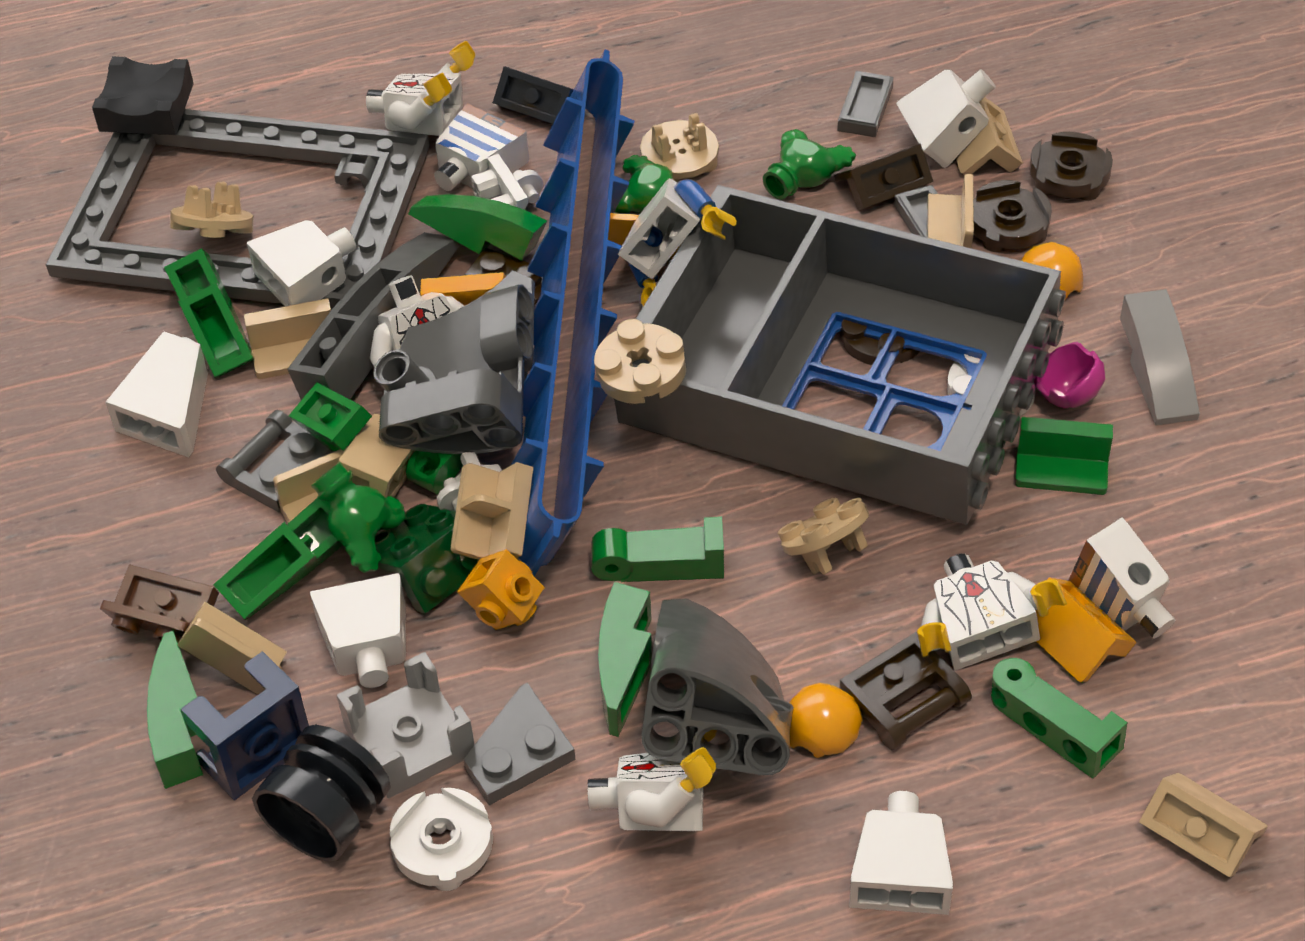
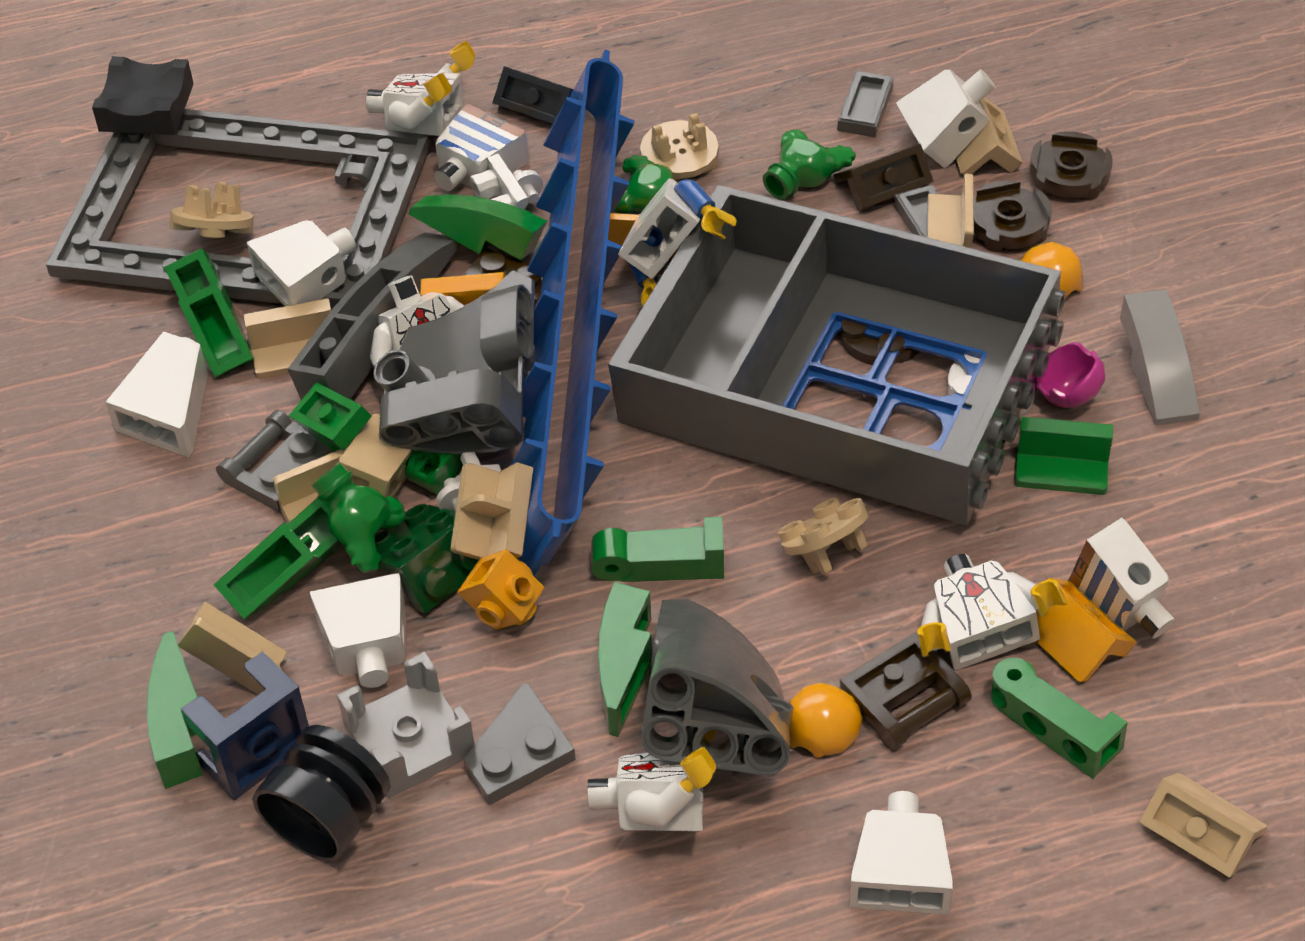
reddish brown bracket [100,564,219,643] -> none
white plate [390,788,493,891] -> none
tan plate [594,319,686,404] -> none

